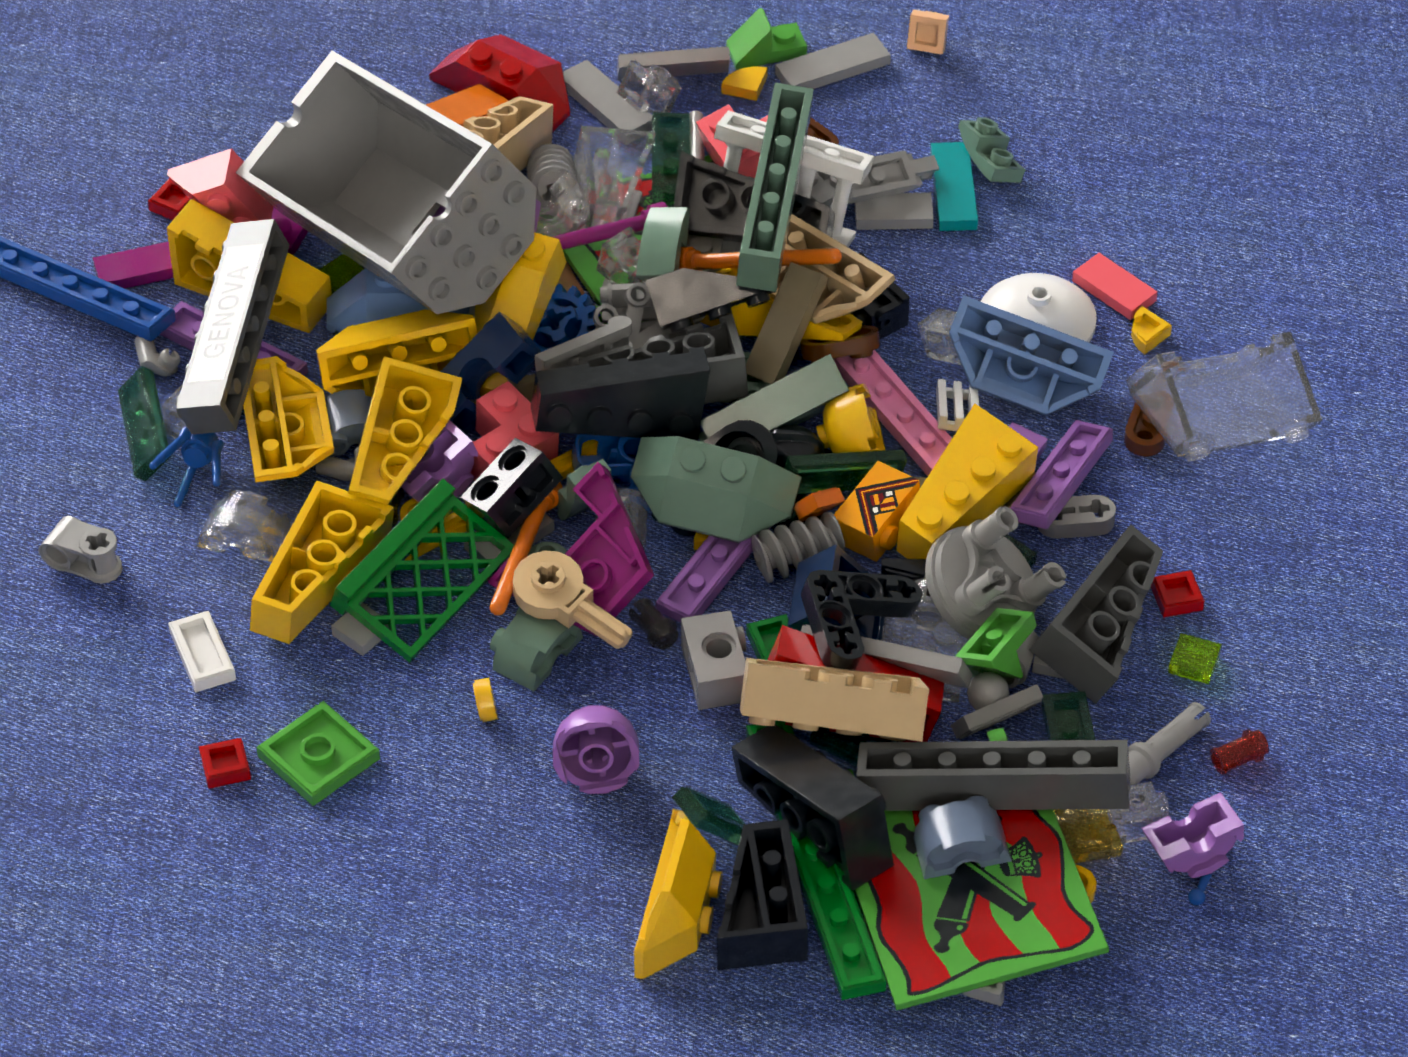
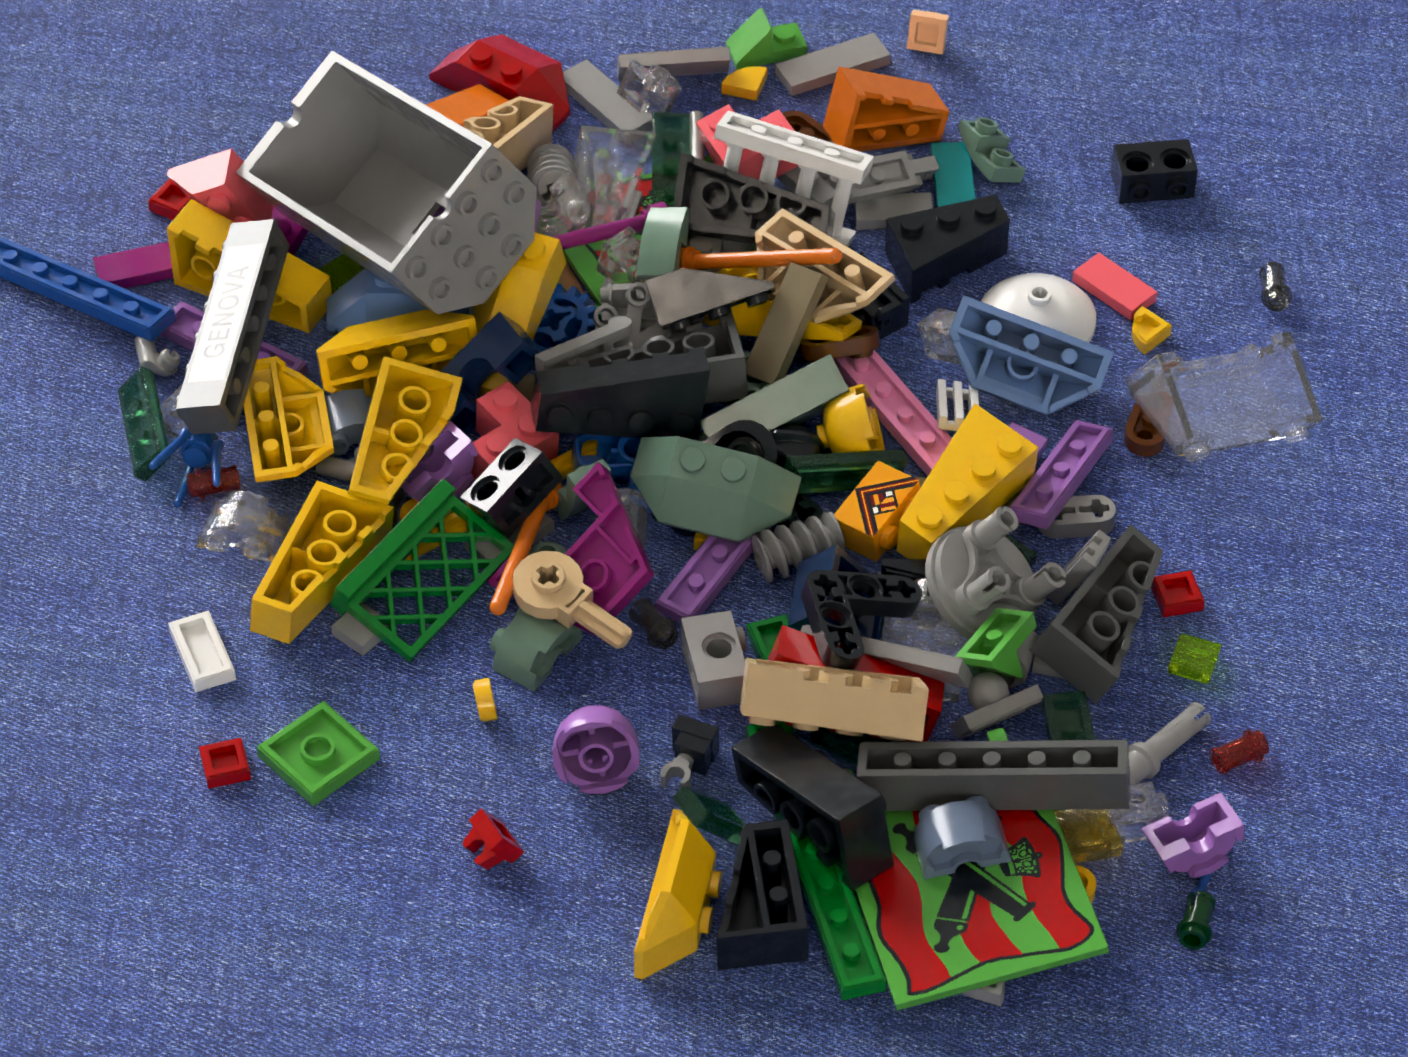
light grey piece [38,516,123,584] -> none
sand green brick [736,83,814,292] -> none
orange tile [794,487,845,521] -> none
none -> clear red pin [186,465,240,500]
none -> red tile [463,808,524,870]
none -> black piece [660,714,720,794]
none -> orange wedge [823,66,950,152]
none -> black wedge [885,194,1010,304]
none -> light grey tile [1046,530,1111,605]
none -> black brick [1111,139,1198,204]
none -> dark green pin [1176,890,1216,950]
none -> clear smoke pin [1259,262,1292,311]

